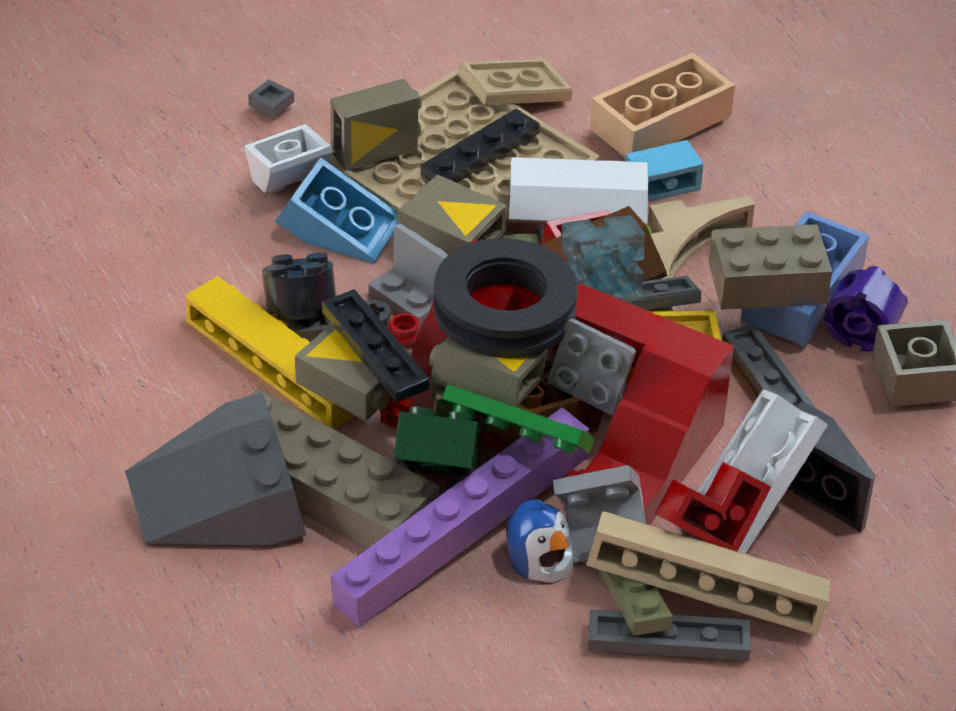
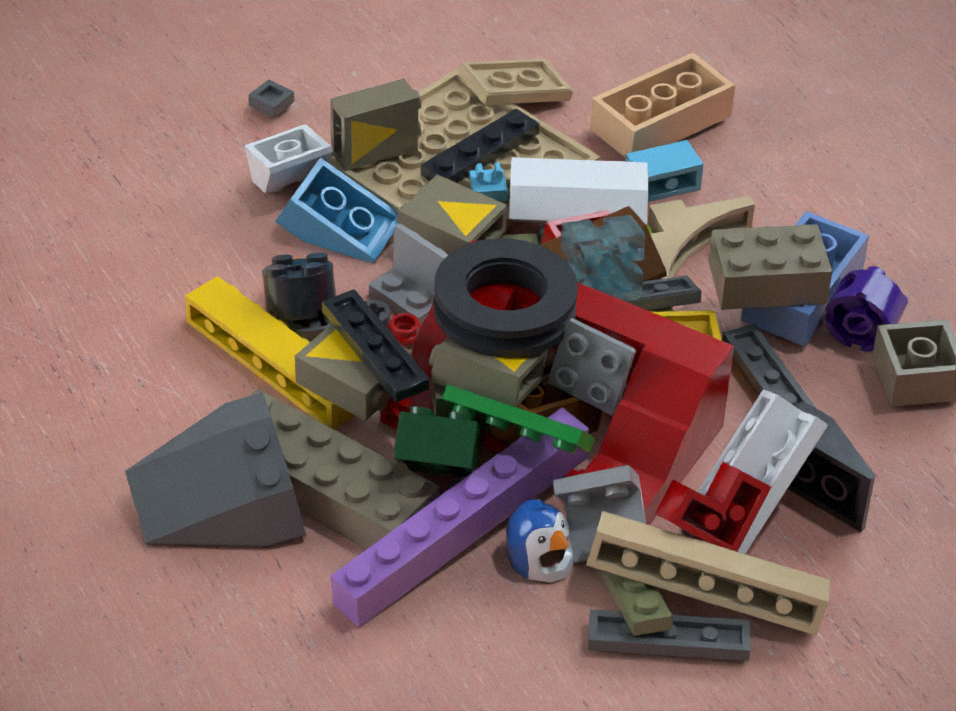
none -> medium azure tile [469,162,508,201]

